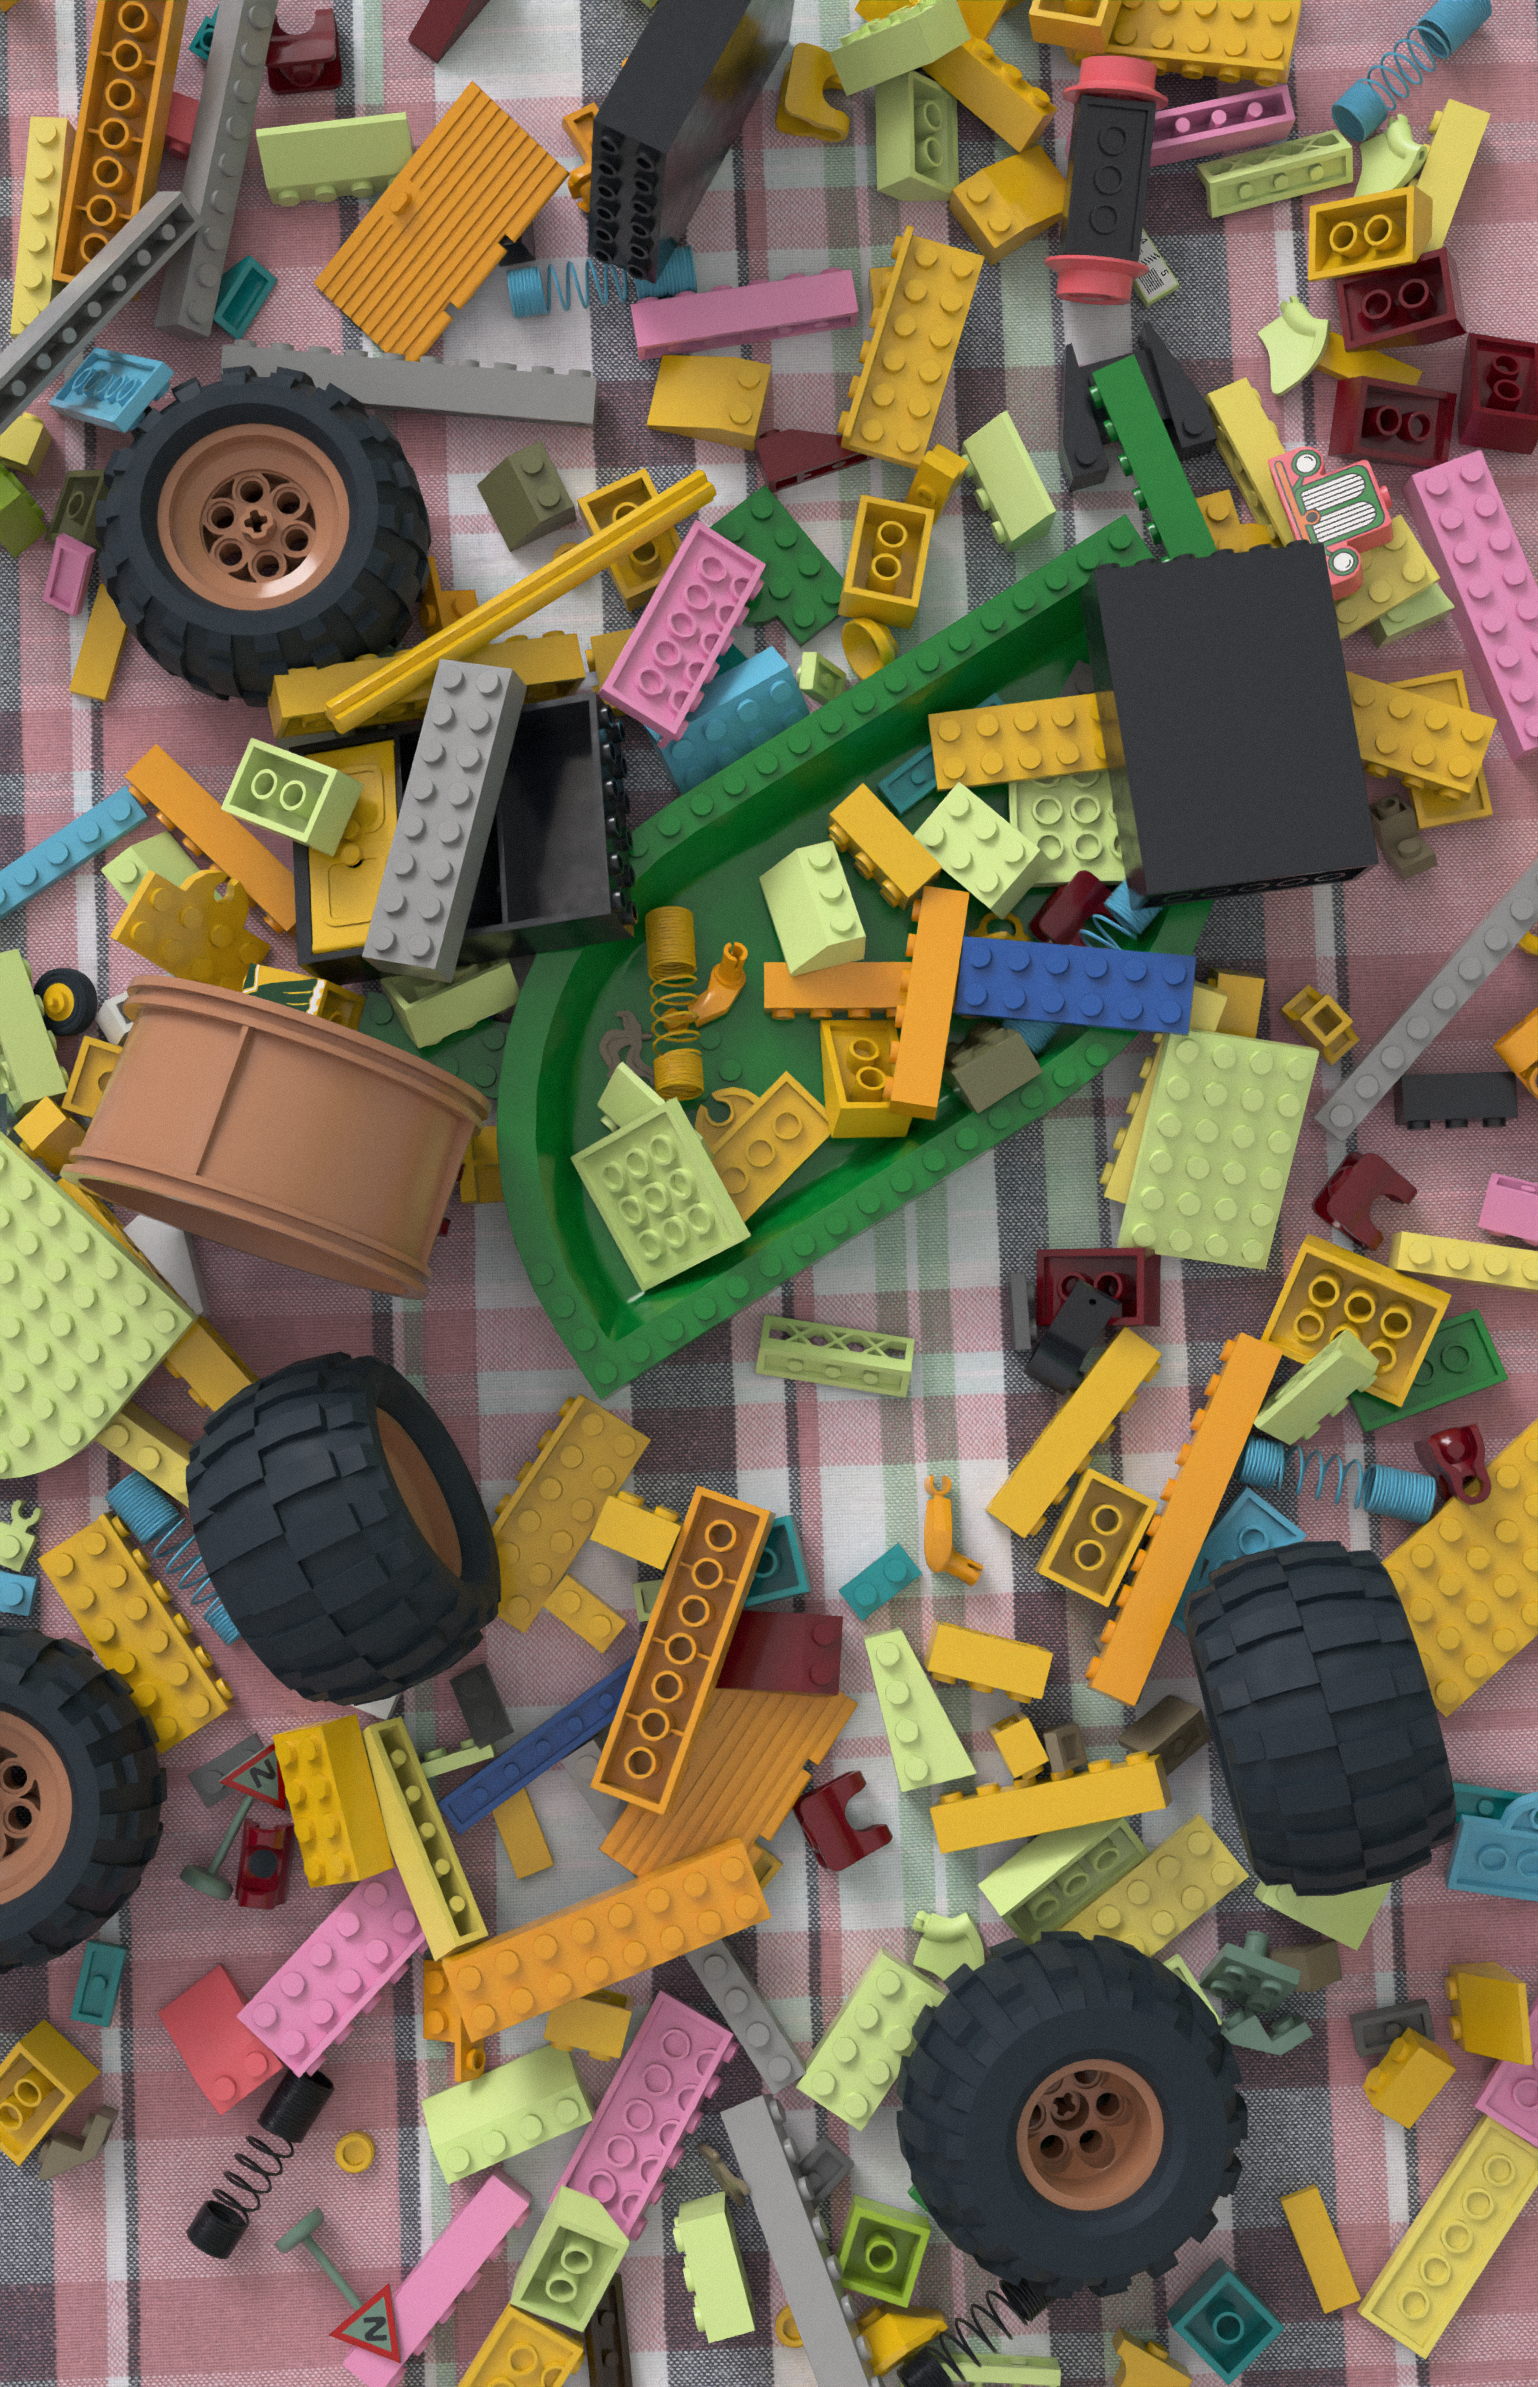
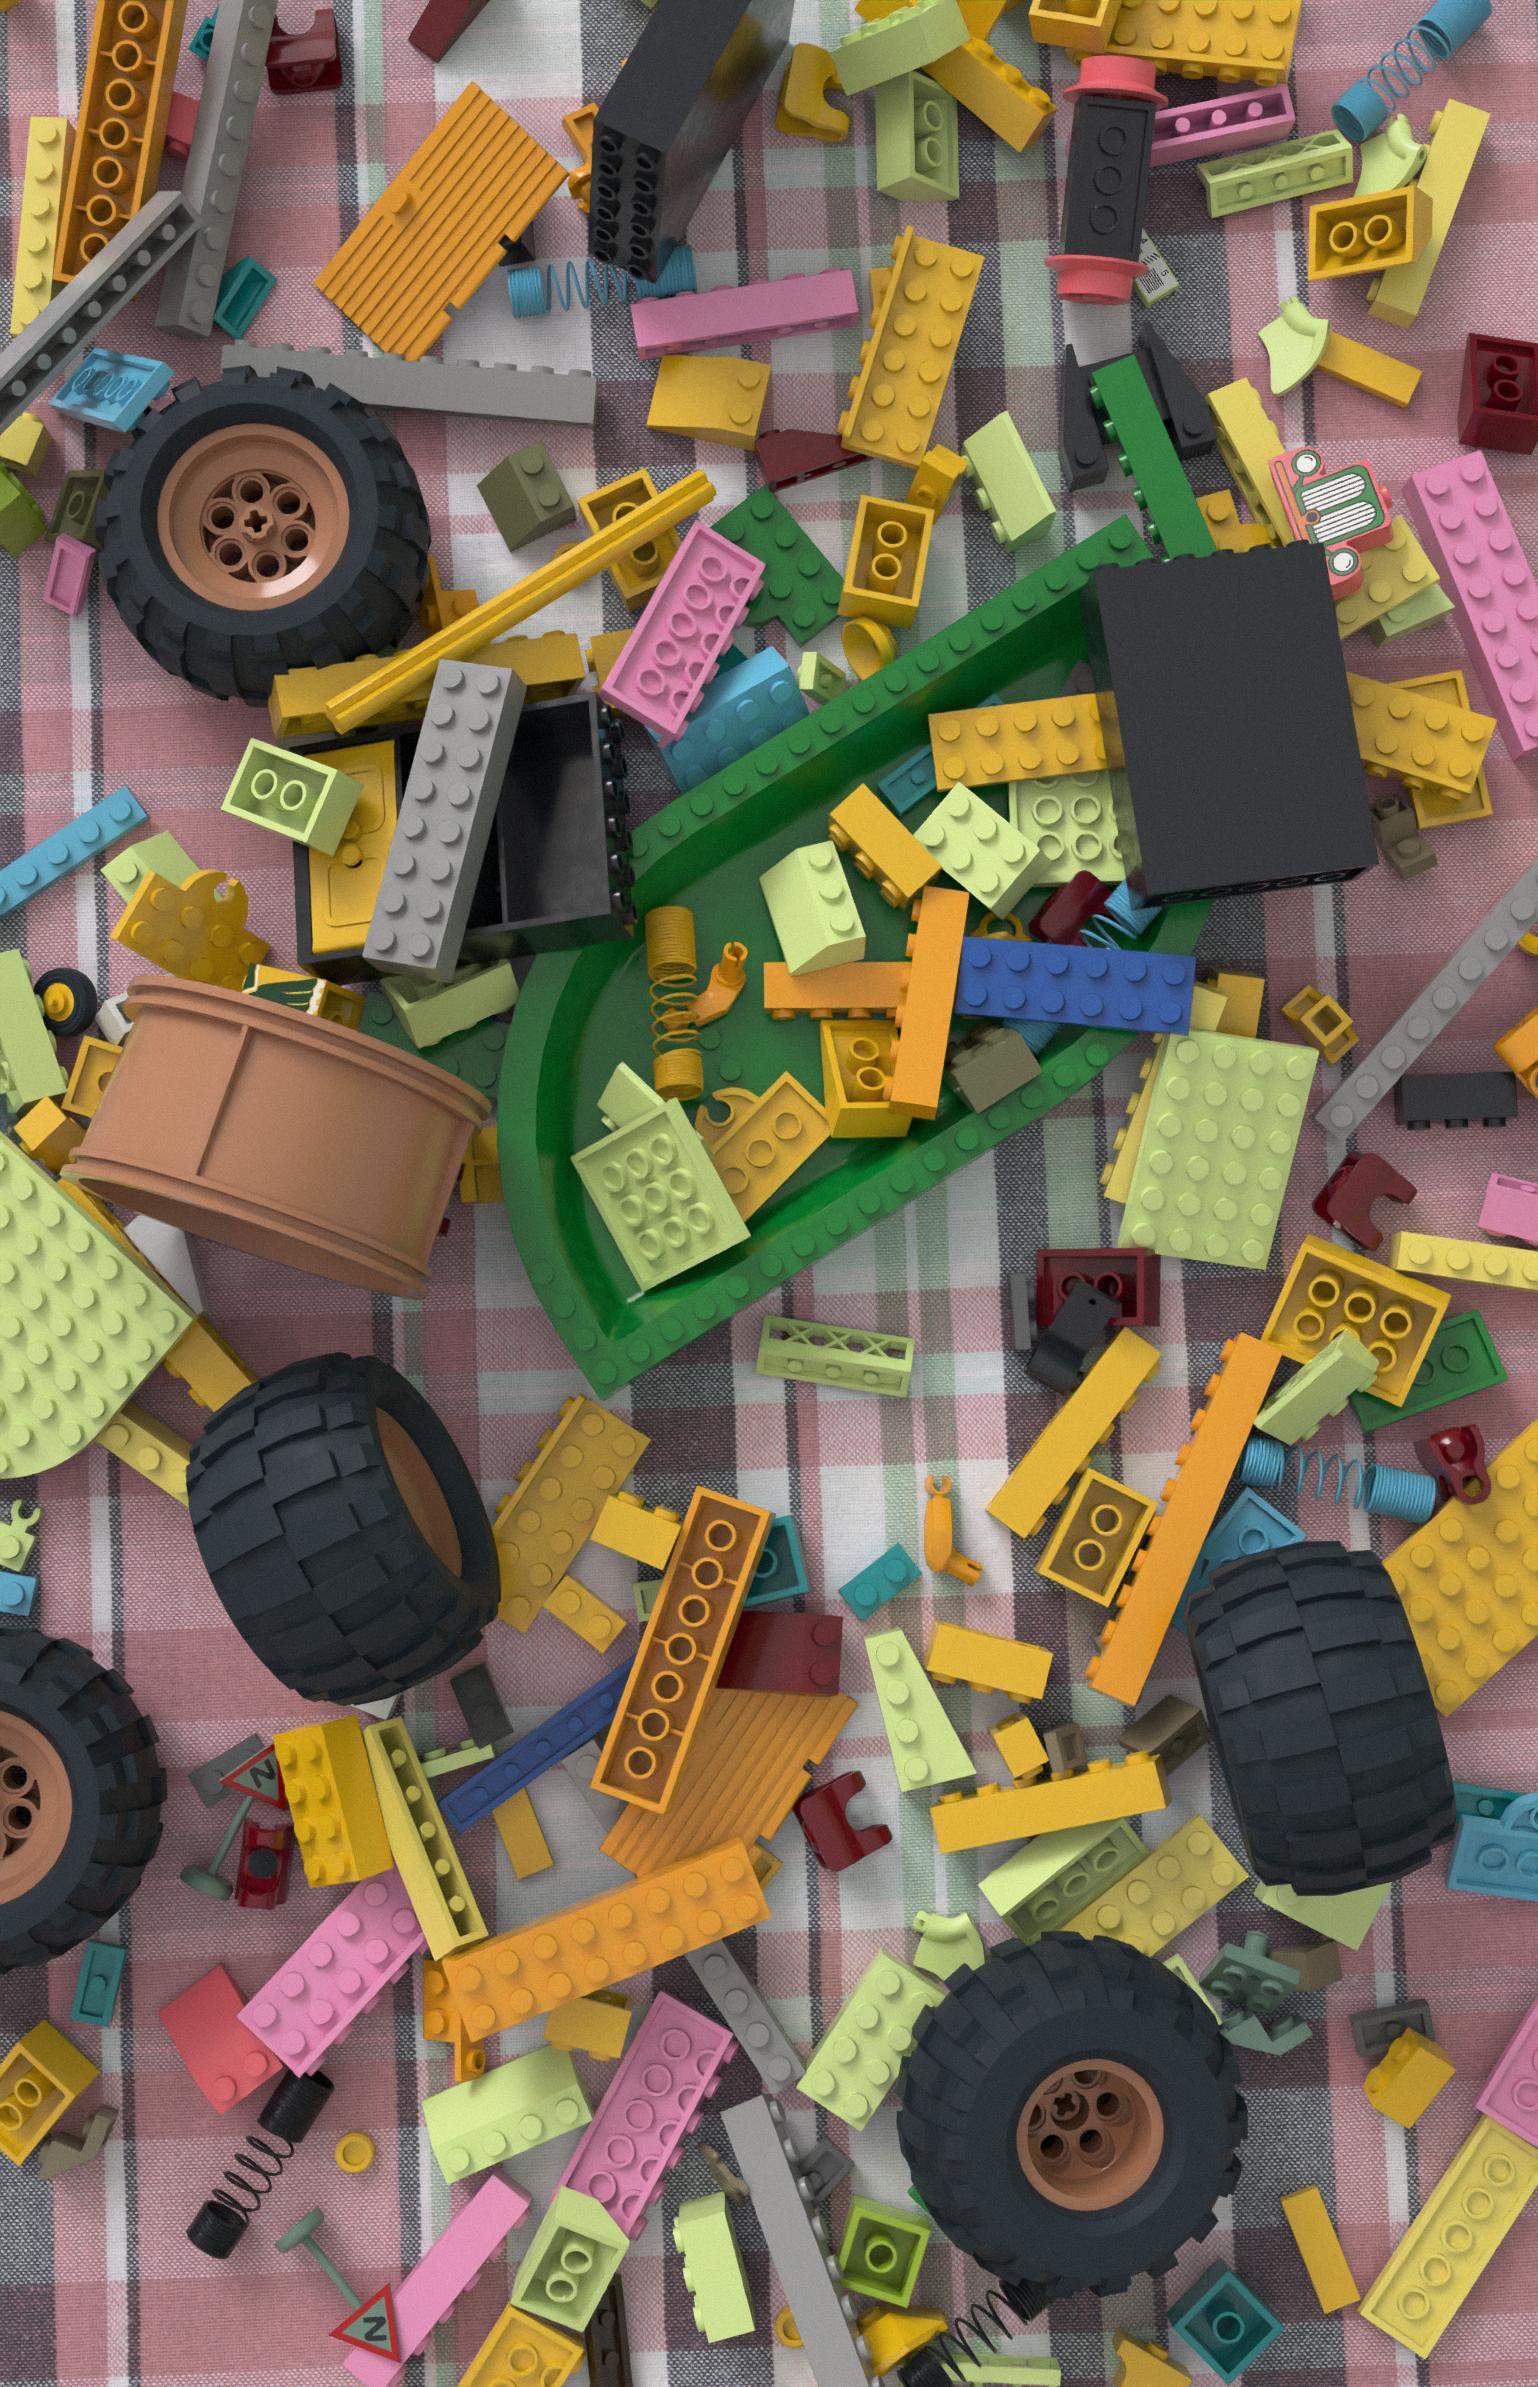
yellow bracket [37,1512,235,1754] -> none
yellow tile [69,584,129,703] -> none
medium azure piece [105,1470,241,1646] -> none
light orange brick [124,744,296,938] -> none
yellowish green slope [256,112,415,207] -> none
dark tan piece [599,1010,654,1086] -> none
yellow slope [949,144,1066,266] -> none
dark red slope [1328,376,1457,469] -> none
dark red slope [1335,247,1467,353] -> none
yellow slope [1444,1961,1533,2065] -> none

